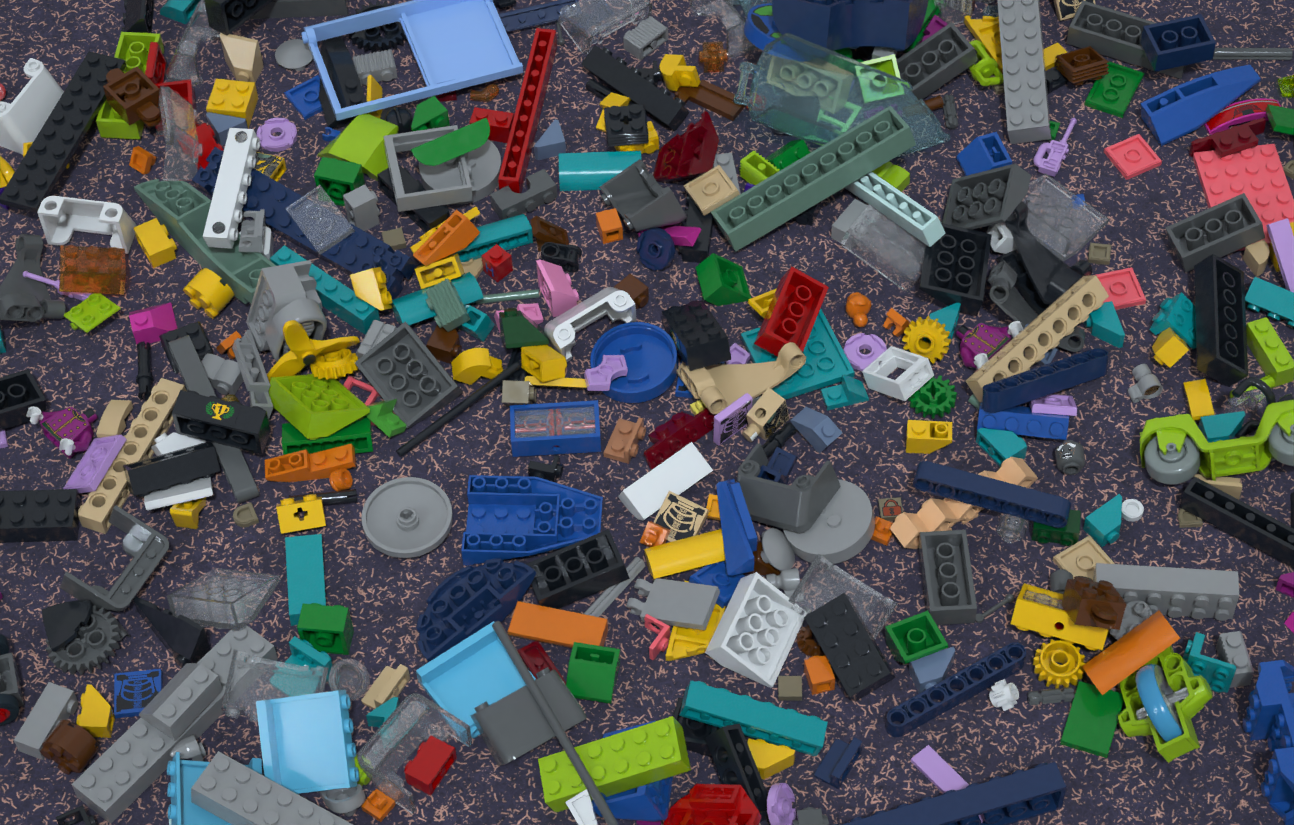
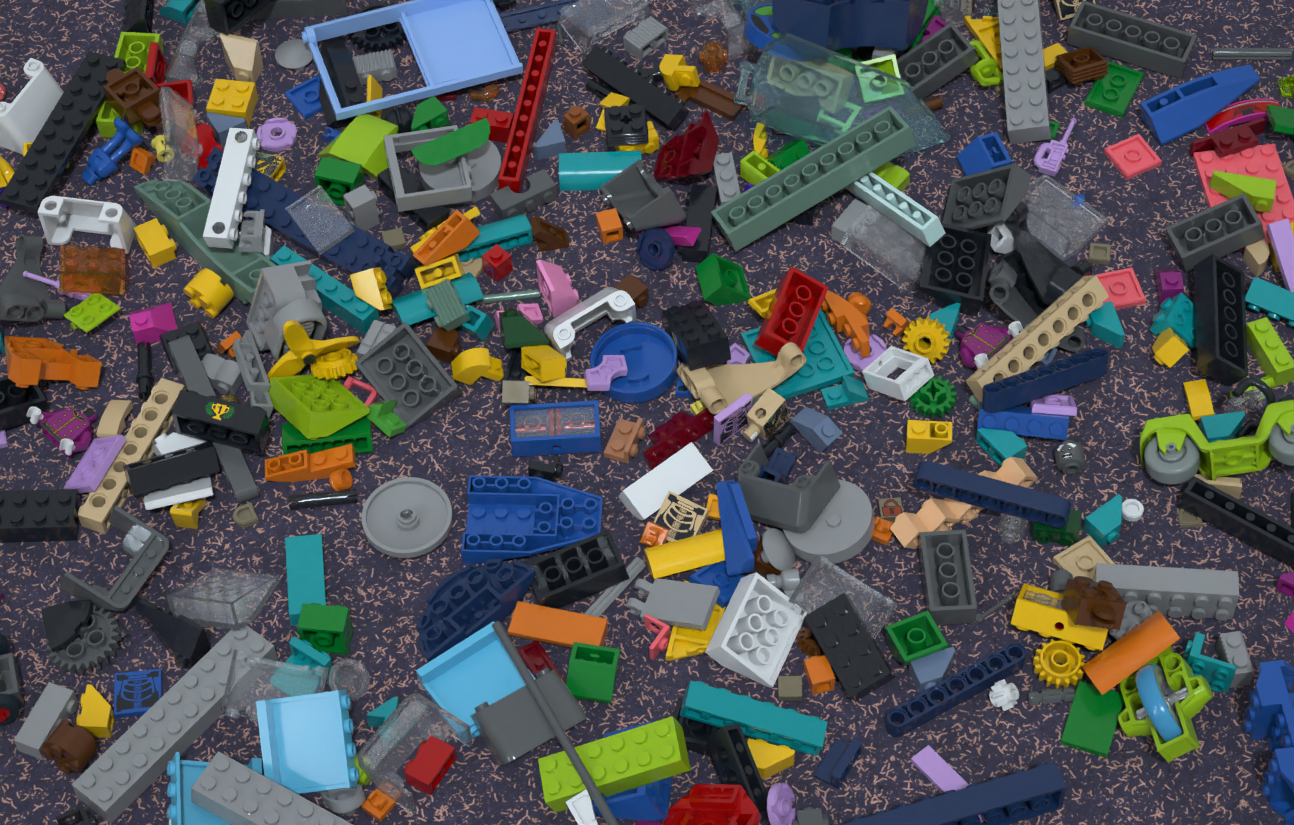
light grey slope [139,663,223,741] -> none
light grey plate [170,734,206,762] -> none
yellow brick [276,494,326,534] -> none
tan panel [361,664,410,709] -> none
black piece [396,362,521,457] -> none
black piece [541,242,582,273] -> none
tan tile [684,165,740,215] -> none
dark grey axle [942,94,959,130] -> none
light grey piece [1127,364,1163,403] -> none
dark blue brick [1140,14,1216,72] -> none
none -> orange wedge [4,336,102,390]
none -> blue piece [81,116,145,186]
none -> light yellow bush [151,135,175,162]
none -> dark orange brick [562,105,590,140]
none -> yellow slope [753,121,769,158]
none -> orange slope [821,291,870,358]
none -> magenta slope [1154,269,1184,305]
none -> lime slope [1210,170,1277,213]

